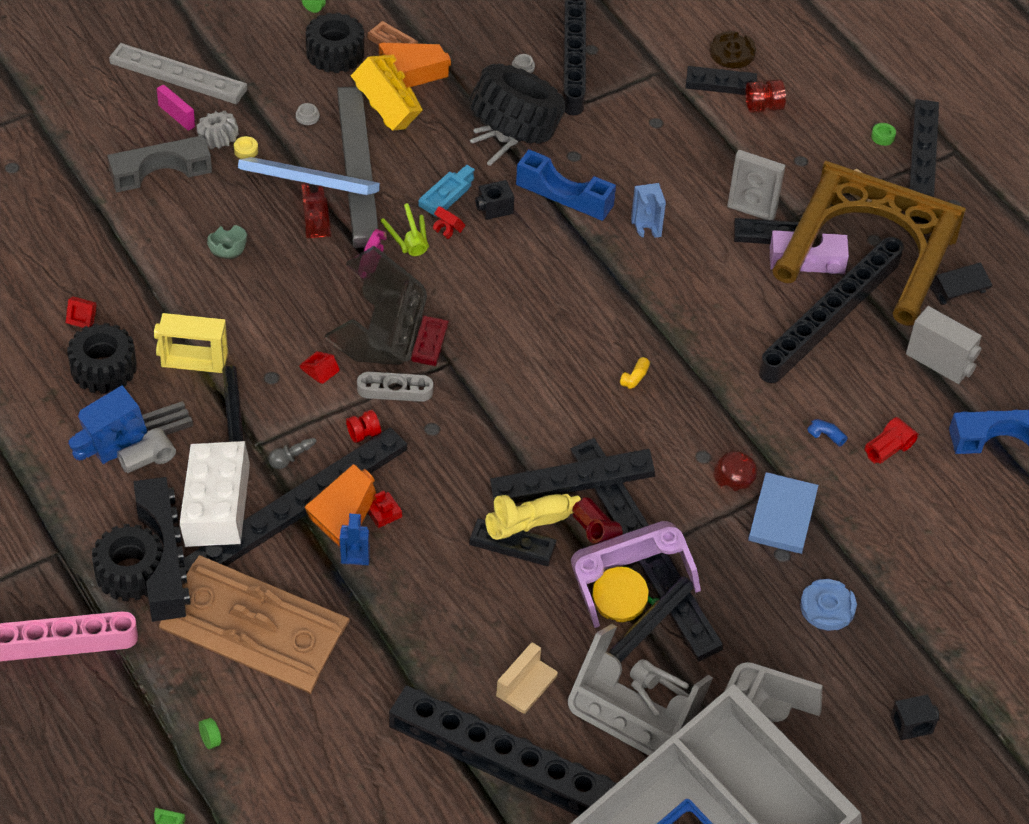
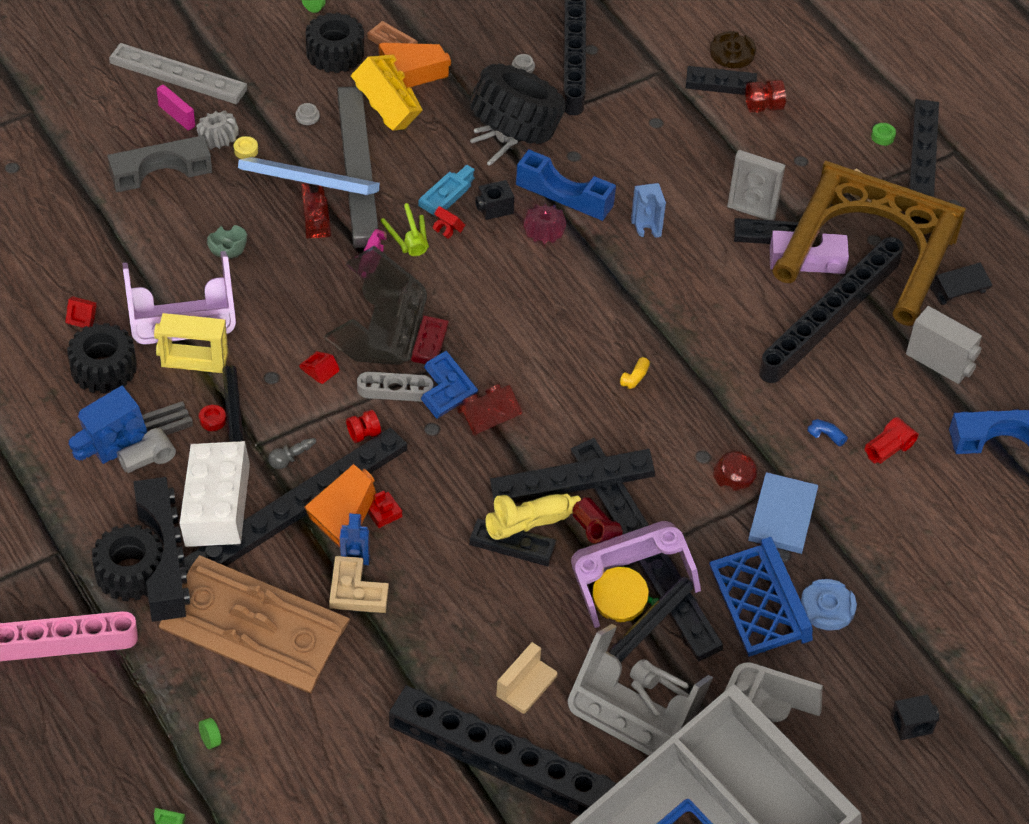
none -> lavender windscreen [122,251,236,344]
none -> red tile [199,405,226,431]
none -> tan plate [329,556,389,613]
none -> blue plate [421,351,478,419]
none -> clear red bracket [457,384,523,435]
none -> clear pink gear [524,203,566,245]
none -> blue fence [709,537,813,657]

